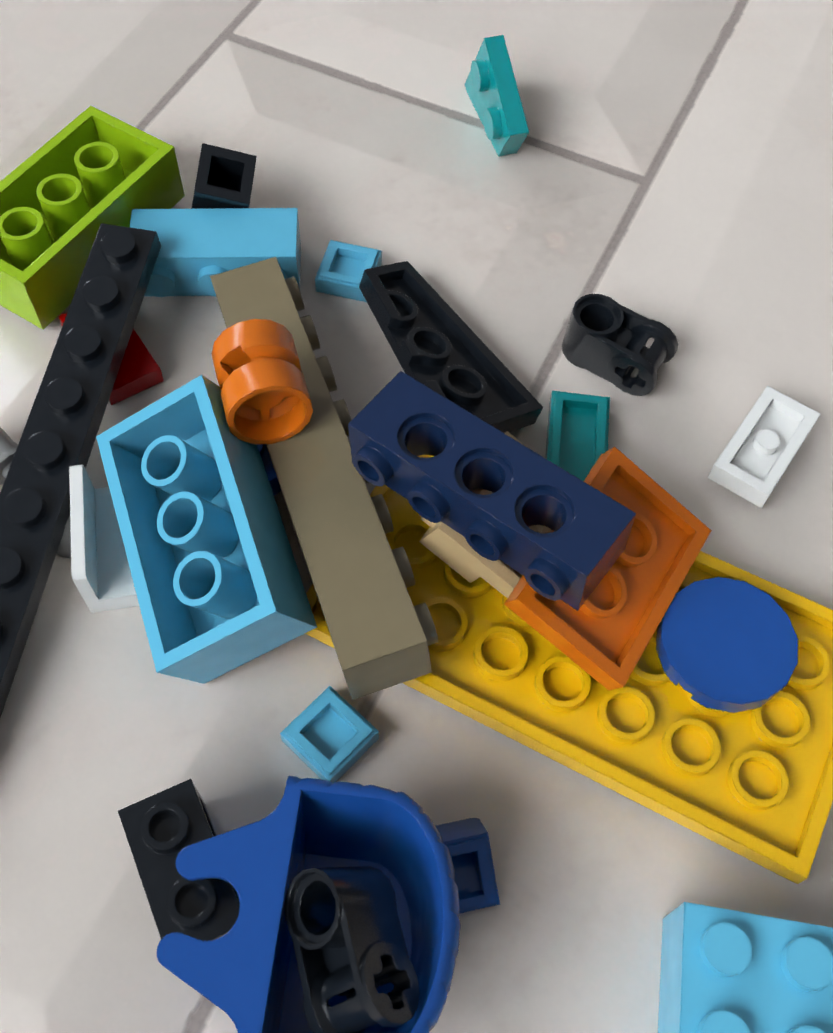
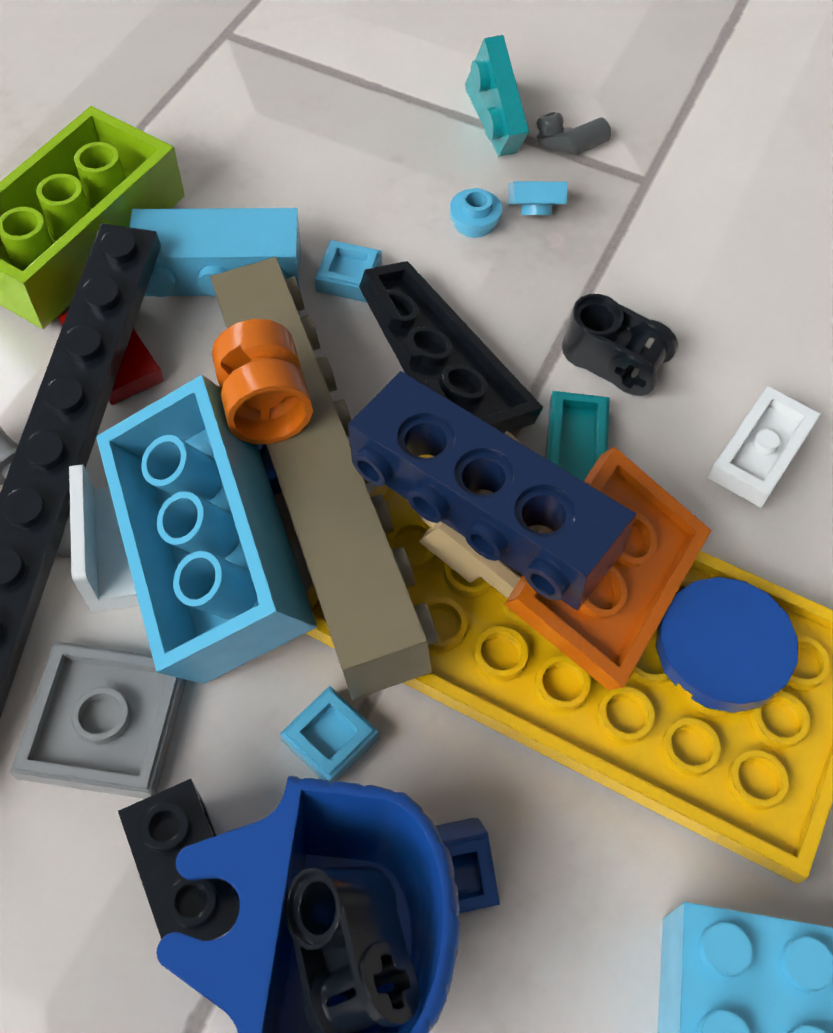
black brick [191,143,257,209] -> none
none -> light grey tile [10,641,186,799]
none -> medium azure plate [450,188,502,238]
none -> medium azure plate [508,181,568,215]
none -> dark grey arm [536,112,611,154]

